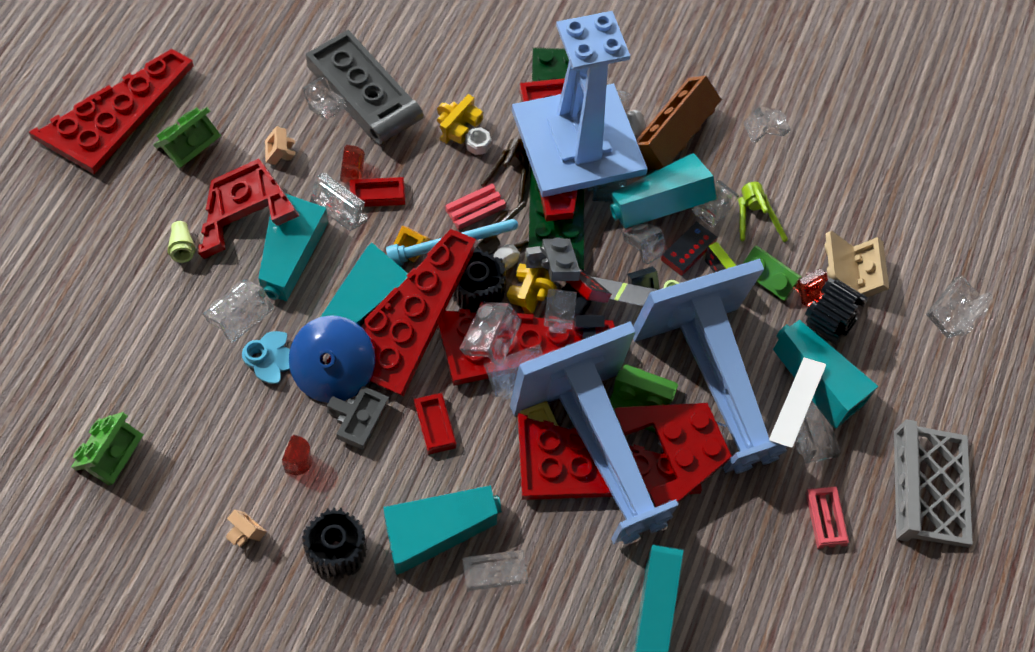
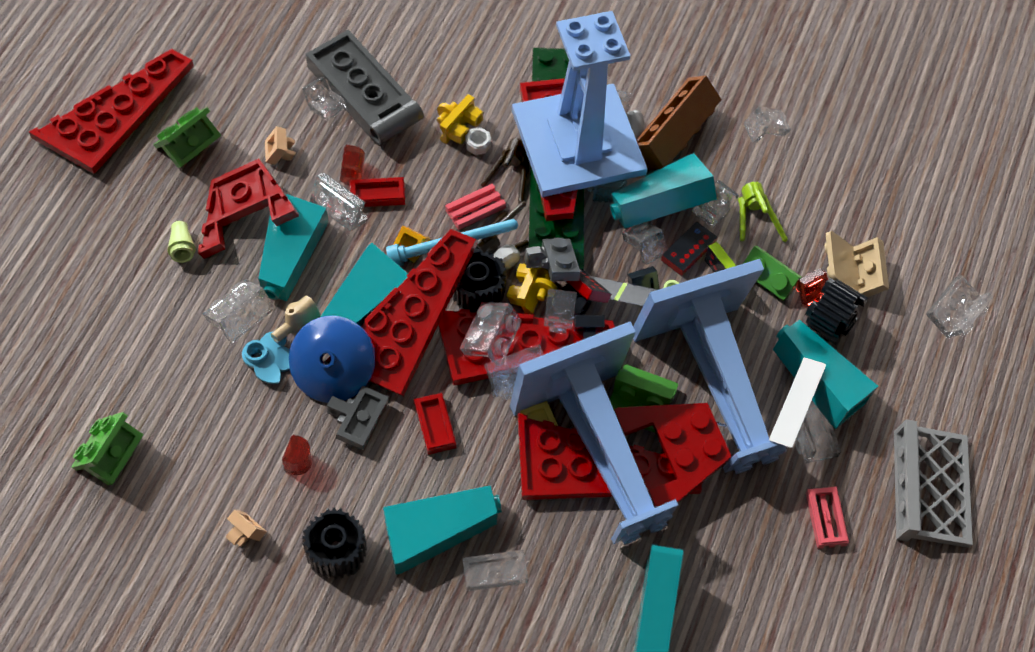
none -> tan piece [271,296,321,343]

